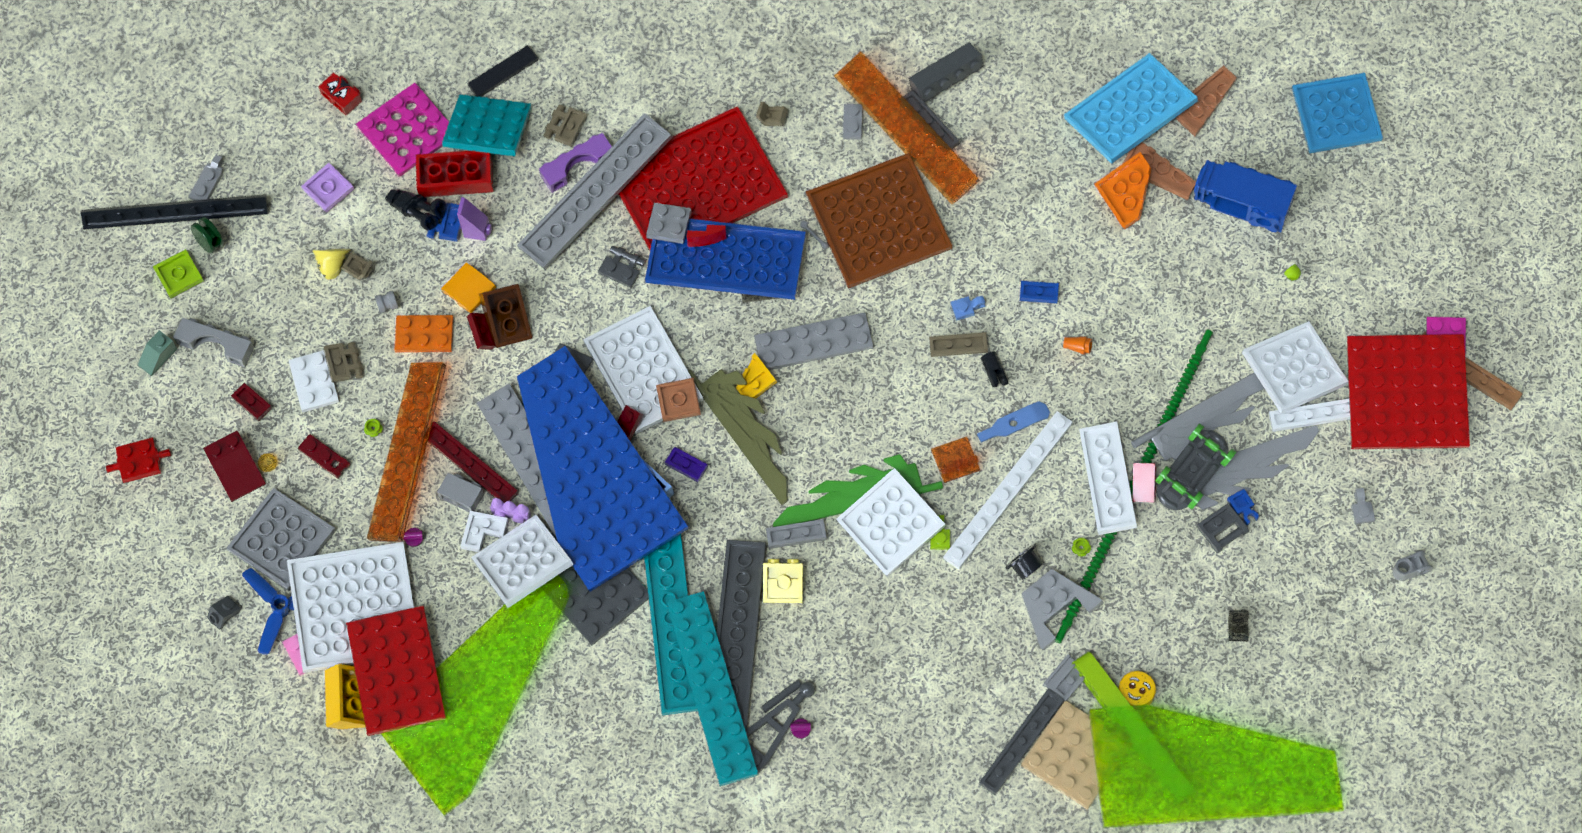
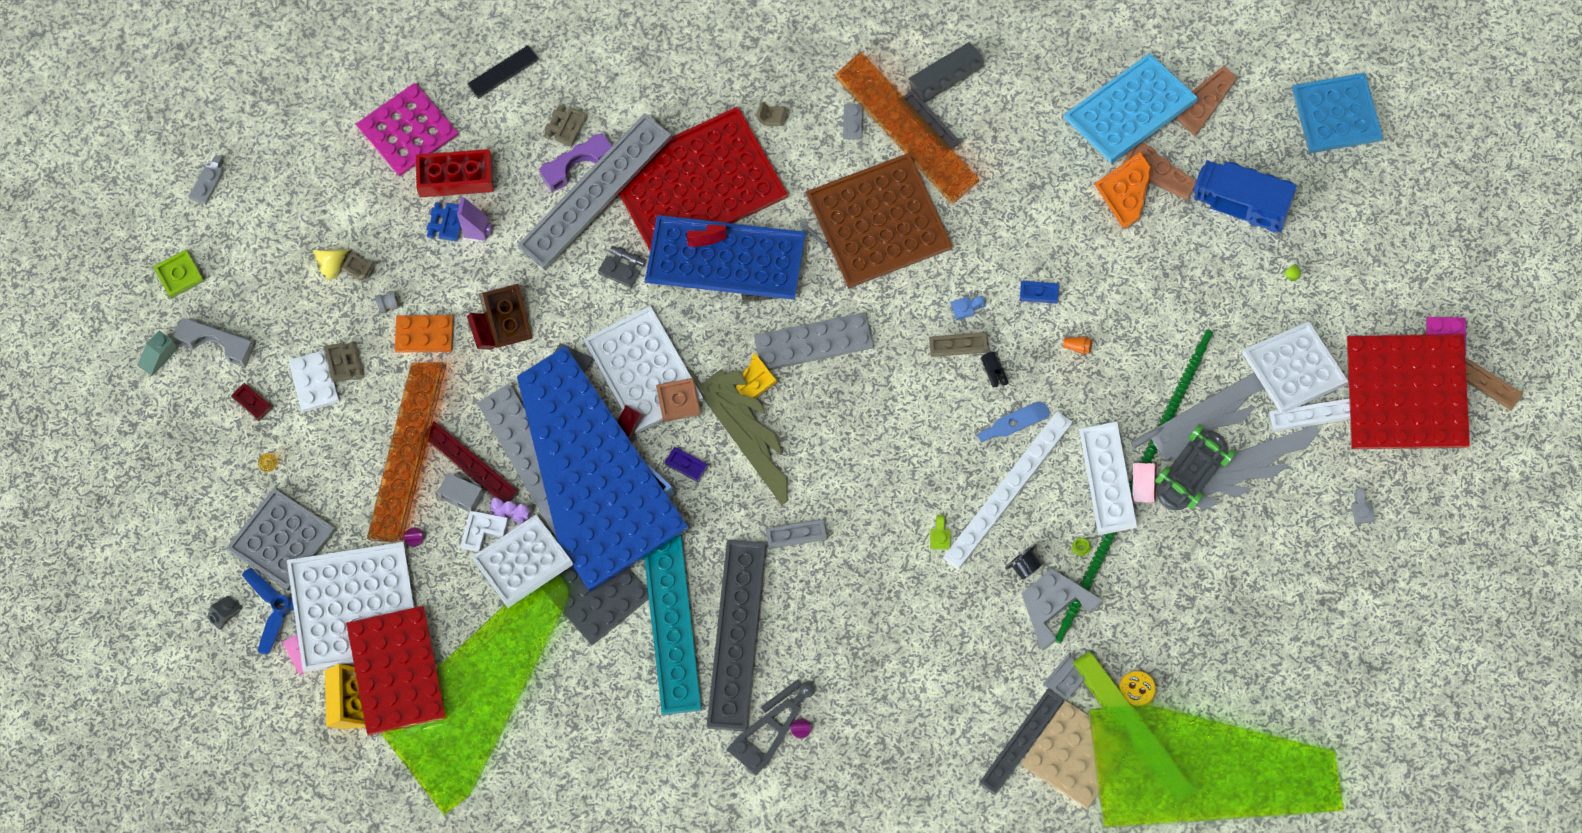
black plate [80,194,269,230] -> none
red plate [105,437,171,483] -> none
dark green head [190,217,224,253] -> none
dark red slope [203,430,266,502] -> none
dark red plate [298,434,351,479] -> none
lavender plate [301,163,354,213] -> none
red brick [318,72,362,116] -> none
lime plate [364,419,383,437] -> none
black piece [385,189,446,230] -> none
light orange slope [441,262,496,313] -> none
teal plate [442,94,531,156] -> none
light grey plate [646,203,691,244] -> none
teal plate [666,591,758,787] -> none
light yellow plate [763,559,803,603] -> none
bright green animal [773,455,943,527] -> none
white plate [836,468,946,577] -> none
clear orange hinge [931,437,980,483] -> none
dark grey plate [1196,503,1249,554] -> none
blue plate [1227,489,1259,526] -> none
clear smoke bracket [1227,610,1249,642] -> none
light grey piece [1392,551,1433,581] -> none

